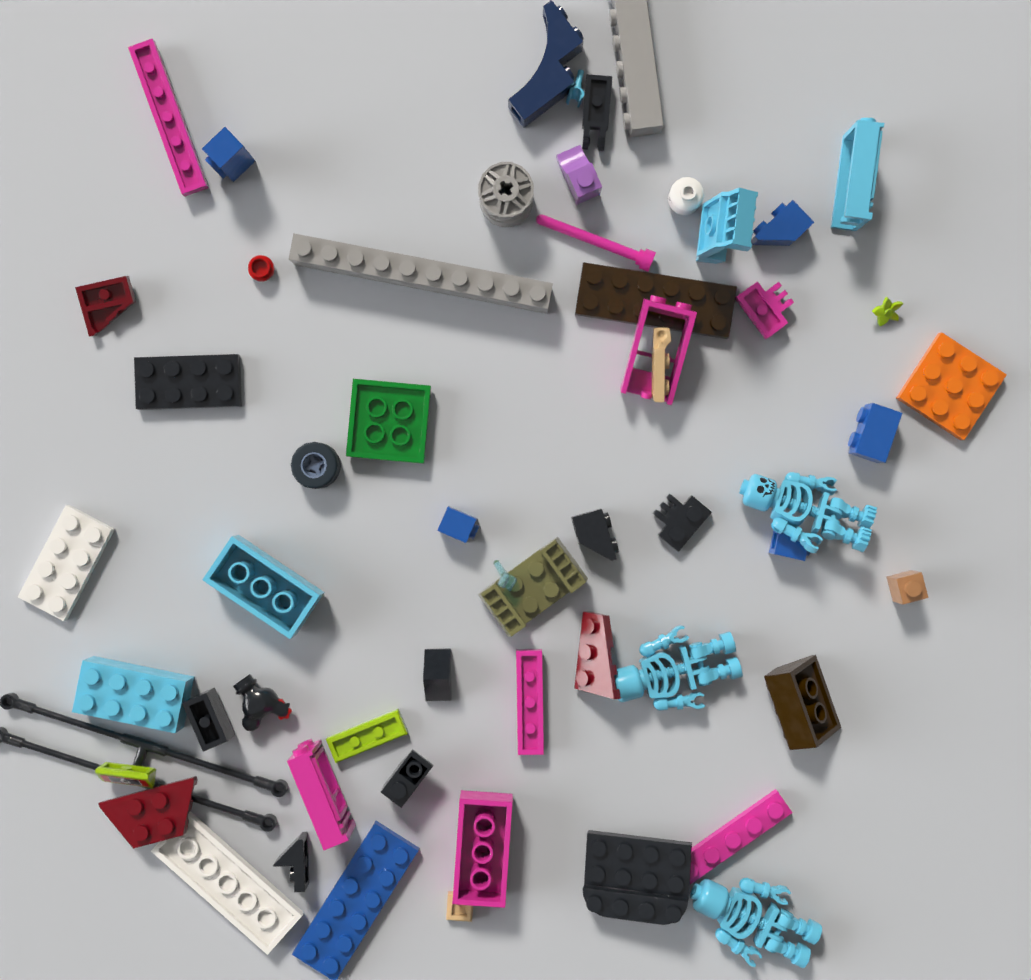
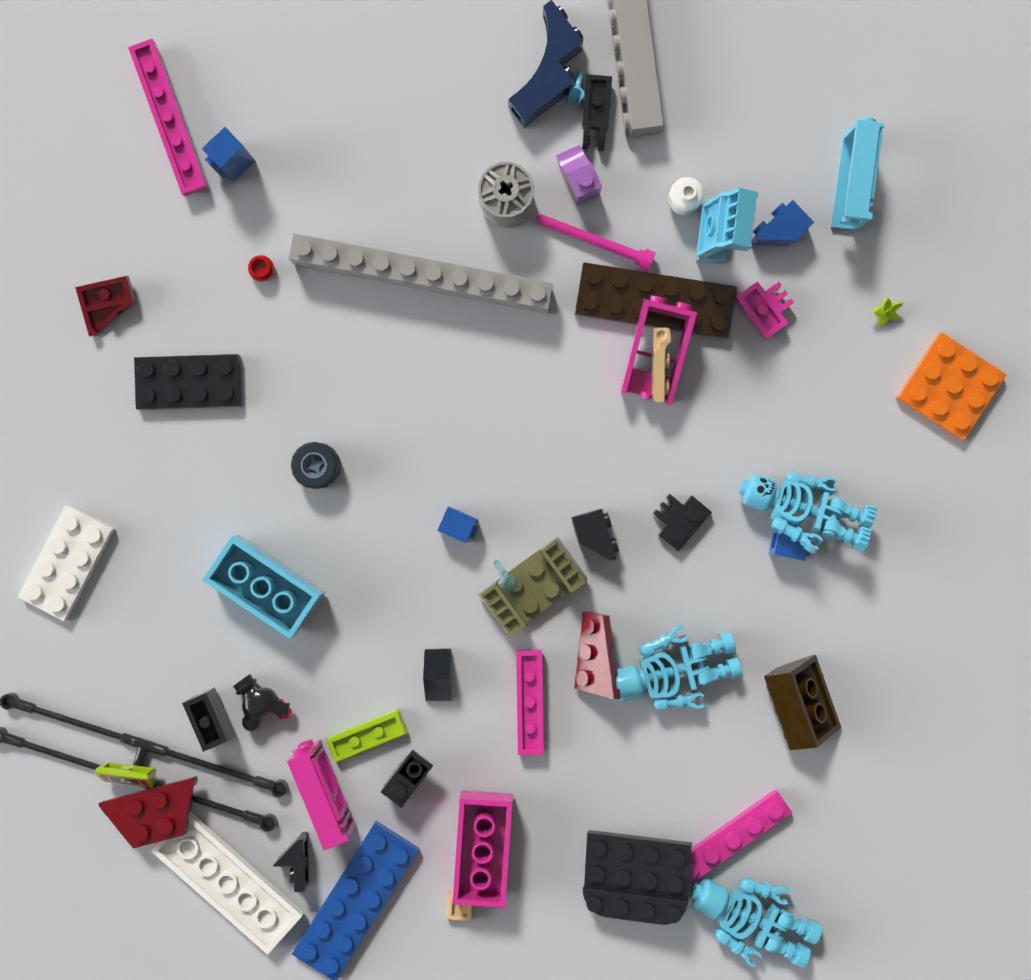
medium azure brick [72,656,195,733] -> none
green plate [346,379,431,464] -> none
blue brick [848,403,903,463] -> none
medium nougat brick [886,570,929,604] -> none

